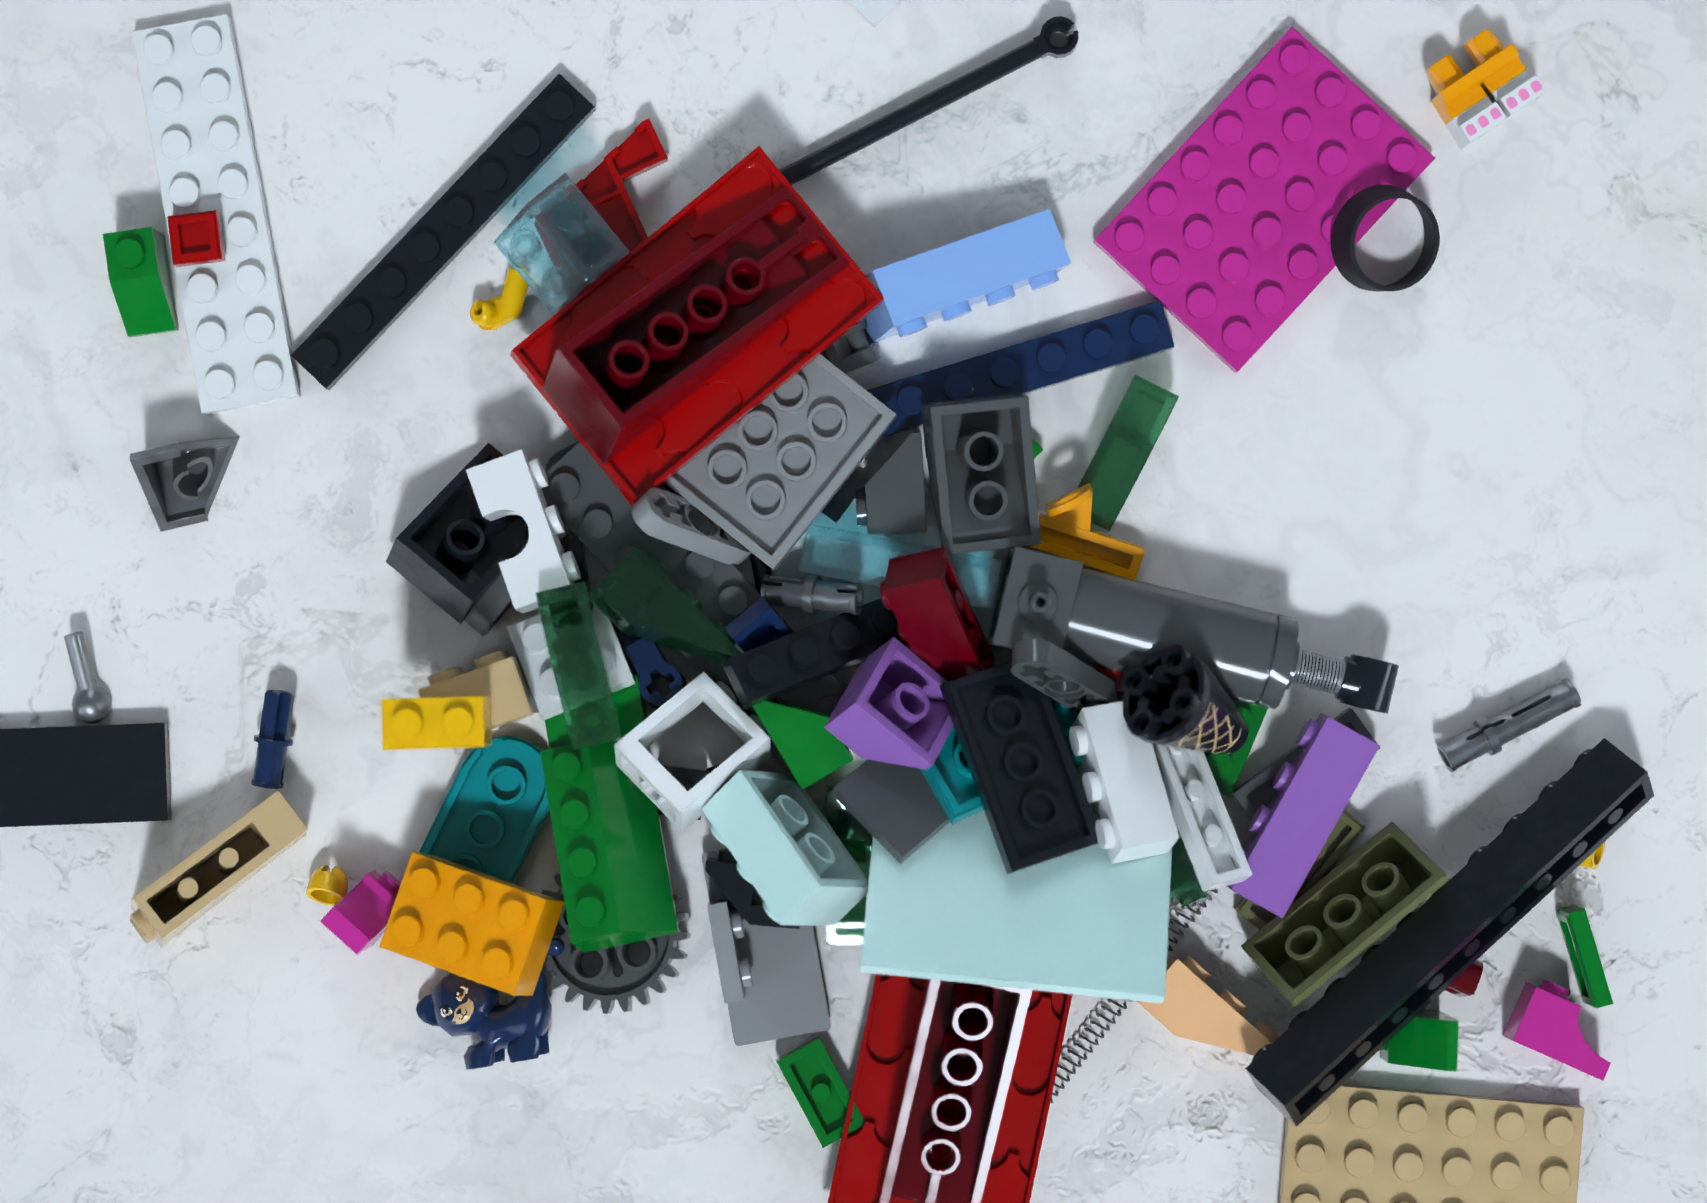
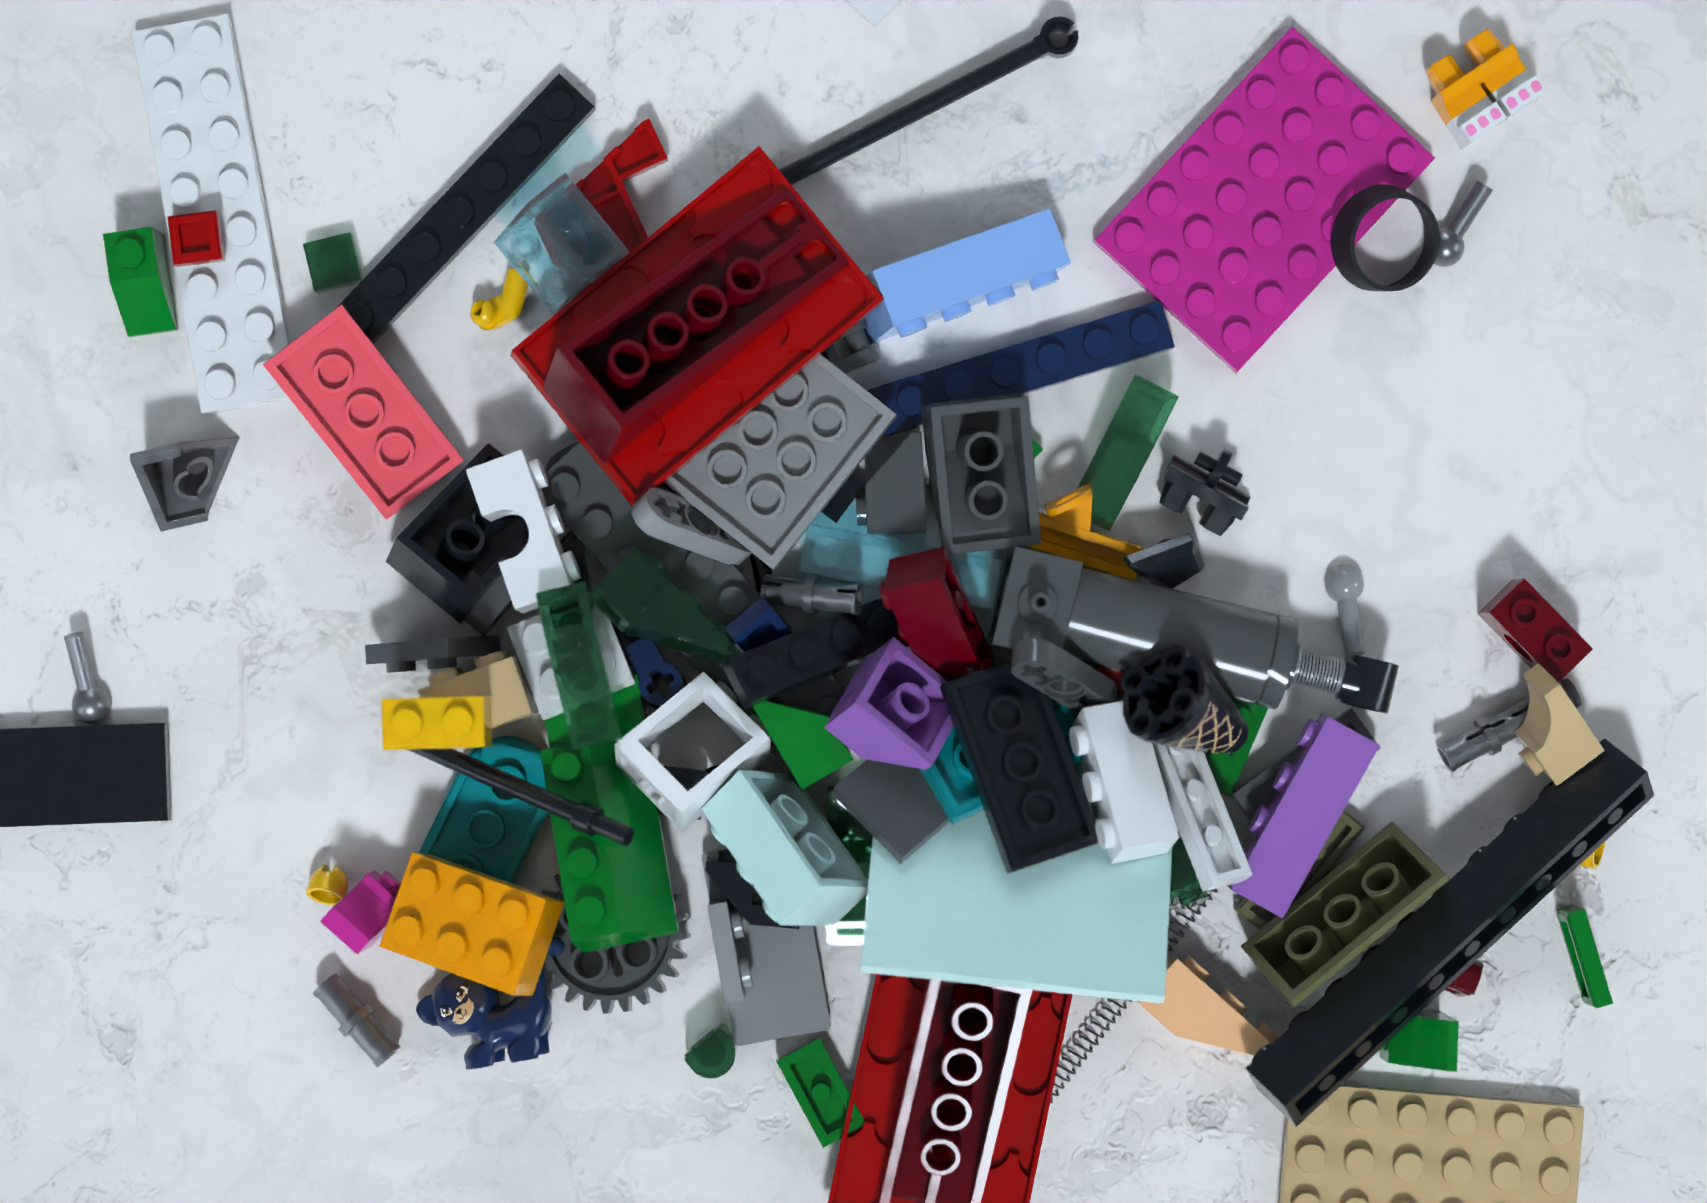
tan slope [129,791,308,947] -> none
dark blue axle [251,690,294,789] -> none
dark pink arch [1503,979,1611,1081] -> none
none -> coral plate [263,304,464,520]
none -> clear green plate [303,232,364,293]
none -> flat silver pin [312,973,400,1067]
none -> dark grey wing [365,635,501,673]
none -> black bar [406,748,635,846]
none -> clear green brick [684,1023,737,1079]
none -> black piece [1123,533,1205,589]
none -> black hips [1159,448,1251,536]
none -> light grey bar [1325,565,1366,657]
none -> flat silver bar [1434,180,1493,267]
none -> dark red brick [1477,578,1593,683]
none -> tan arch [1513,663,1605,786]

